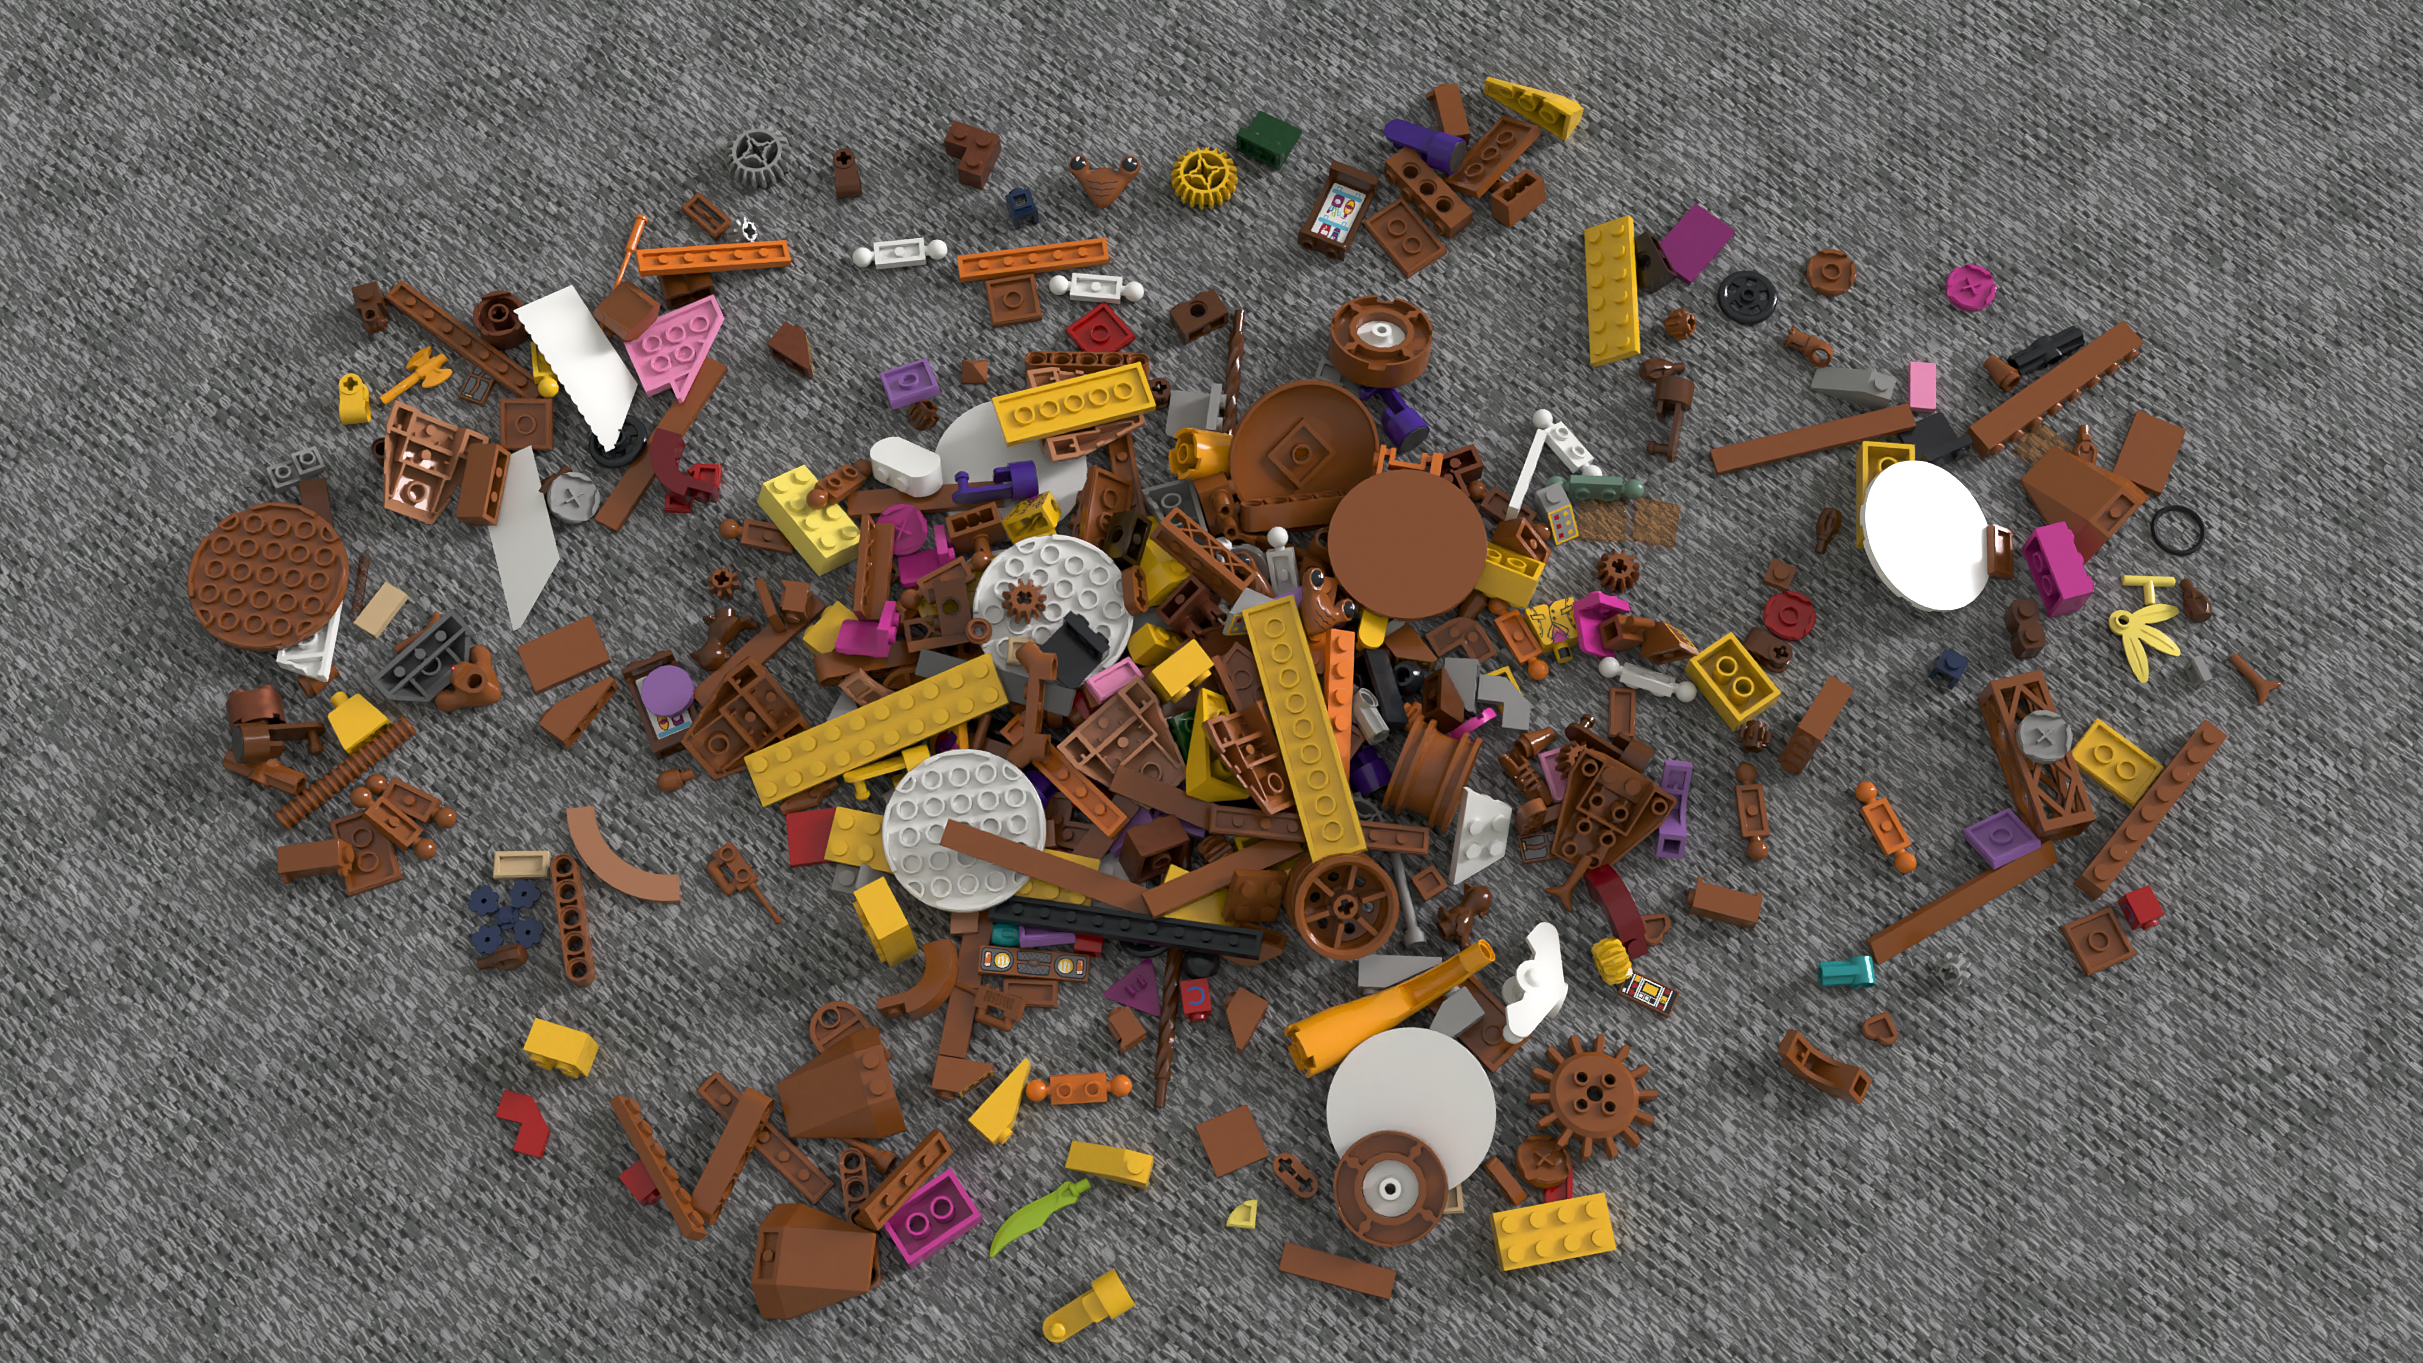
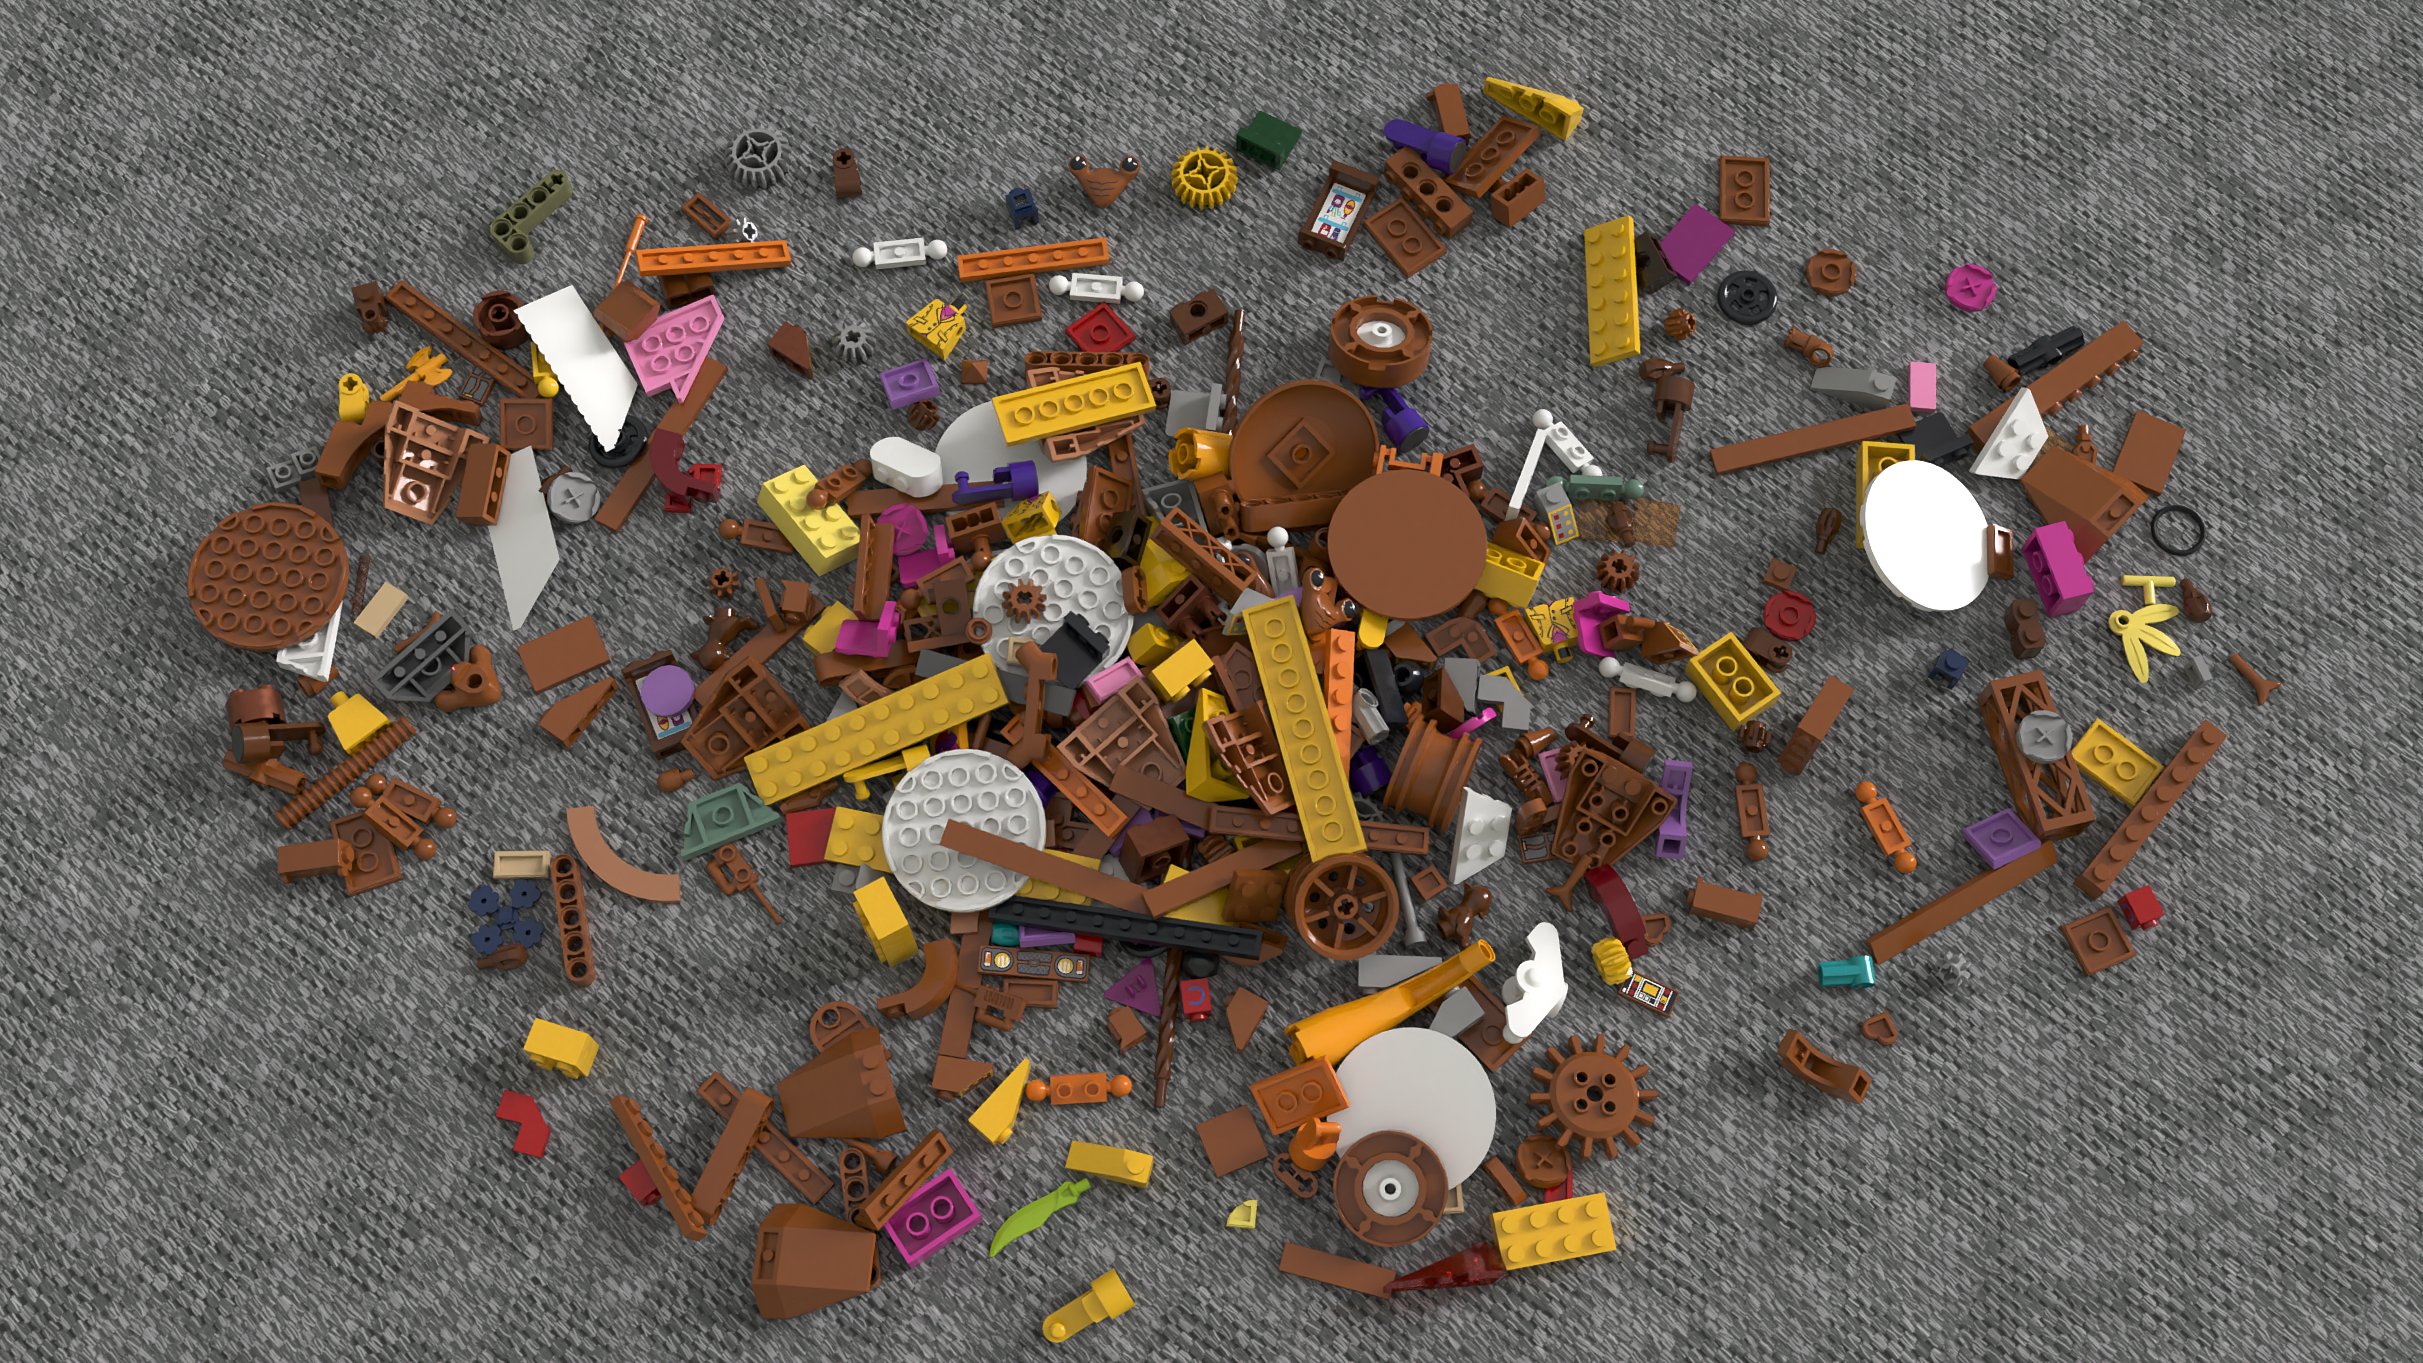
copper brick [944,120,1002,190] -> none
none -> dark orange arch [314,380,483,490]
none -> olive beam [490,170,573,264]
none -> sand green wing [680,782,782,861]
none -> light grey gear [832,320,877,365]
none -> yellow torso [906,298,967,360]
none -> orange tile [1249,1055,1350,1136]
none -> orange piece [1289,1118,1341,1171]
none -> clear red wedge [1383,1242,1508,1293]
none -> reddish brown piece [1607,503,1635,548]
none -> dark orange tile [1719,155,1770,227]
none -> white wing [1969,387,2048,479]

